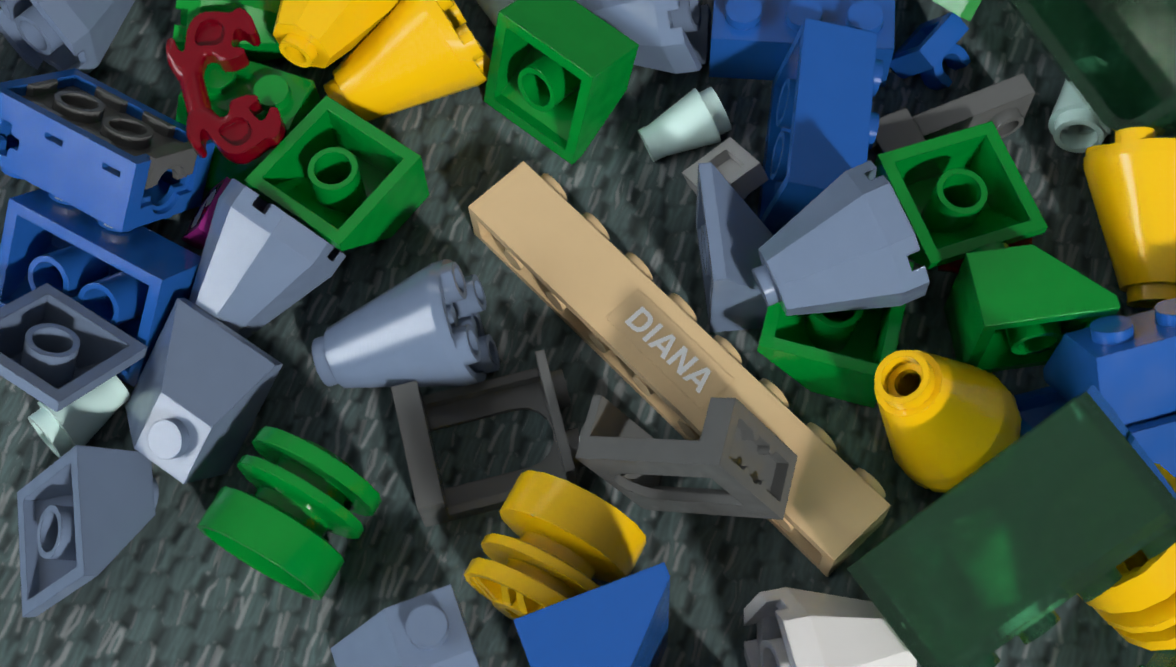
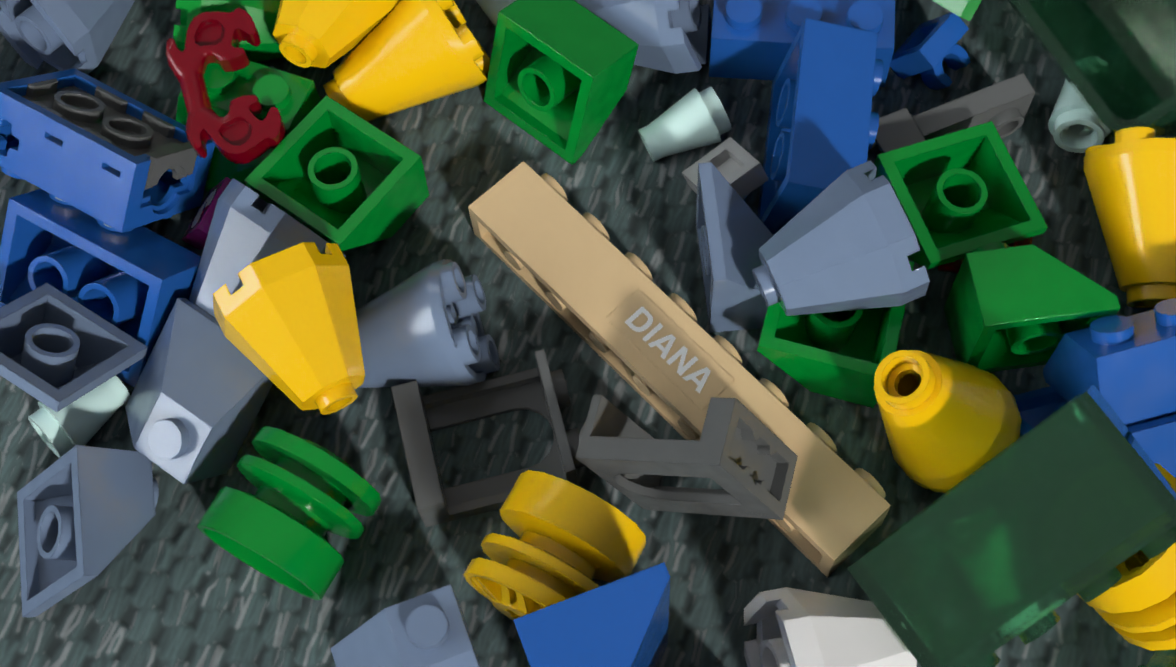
none -> yellow cone [213,242,365,415]

